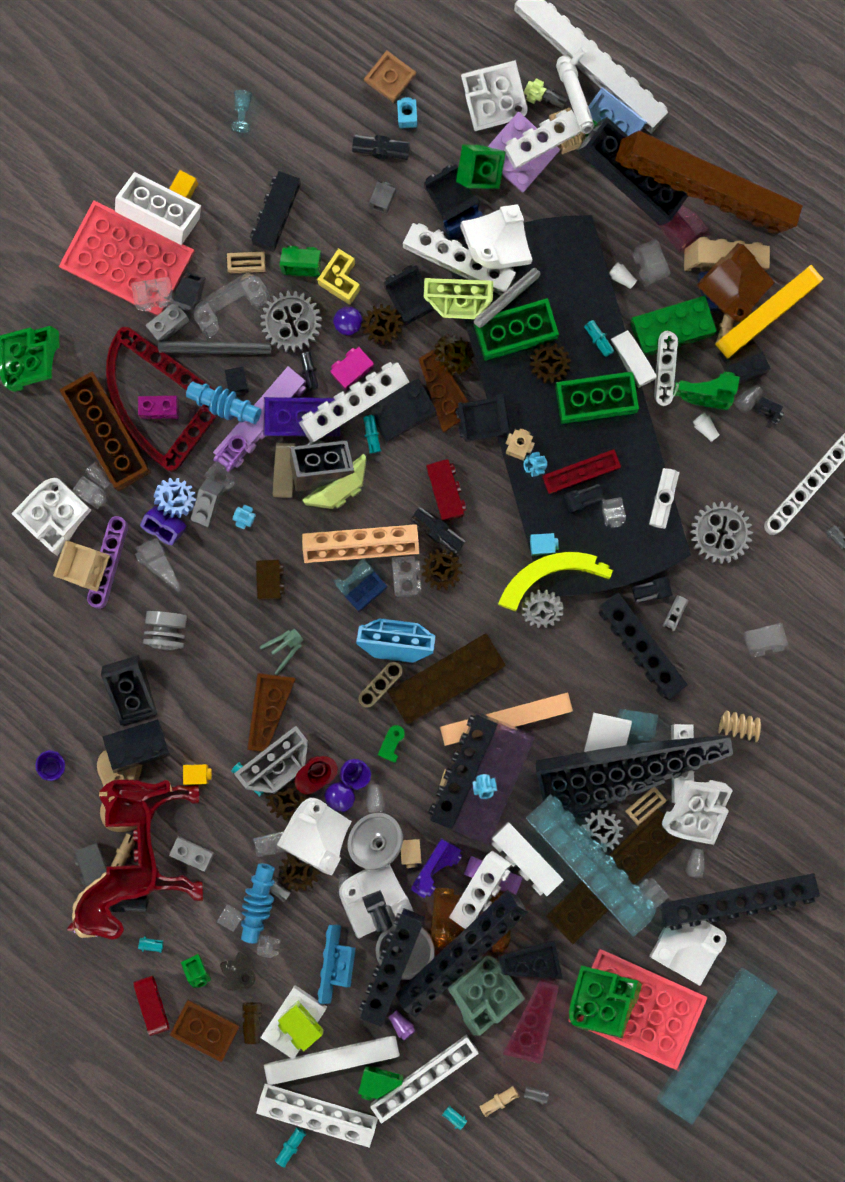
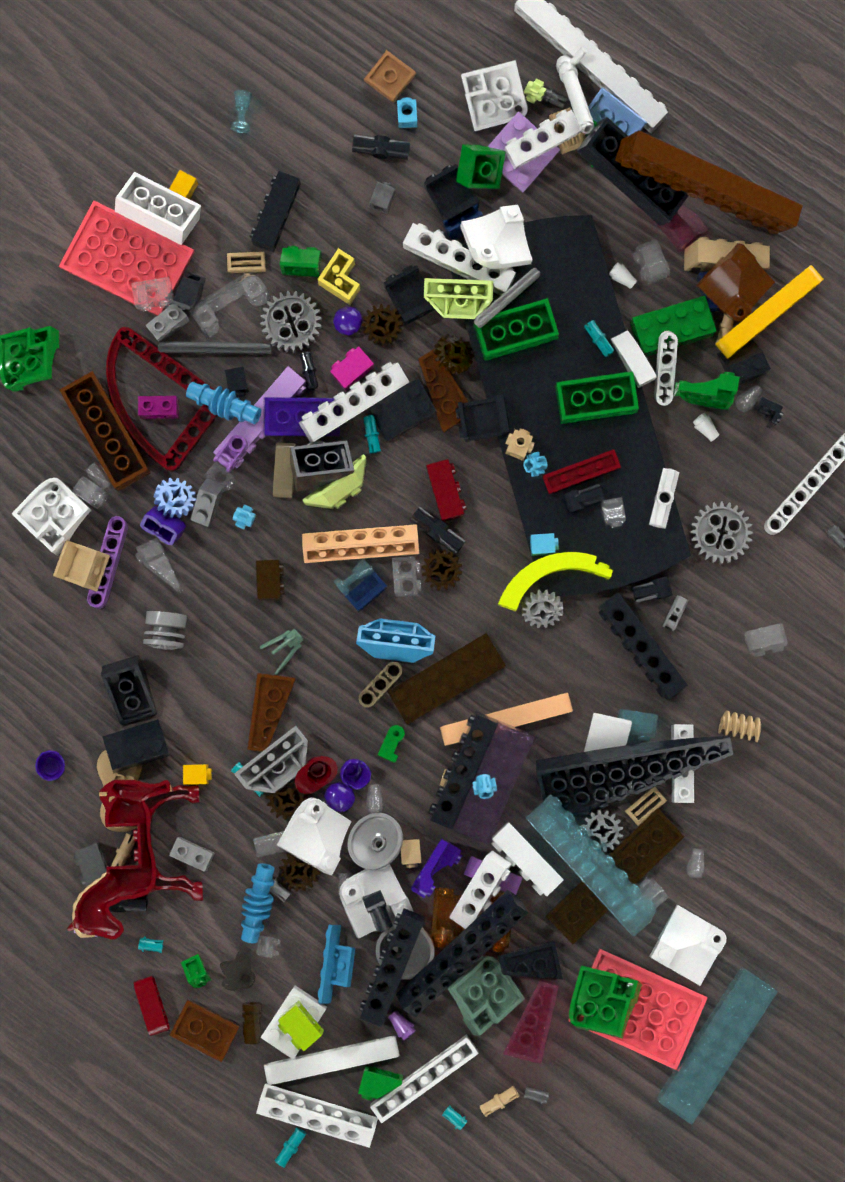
clear tile [217,904,243,932] -> none
dark brown gear [529,342,571,384] -> none
black brick [660,873,820,931] -> none
white slope [662,780,733,845] -> none

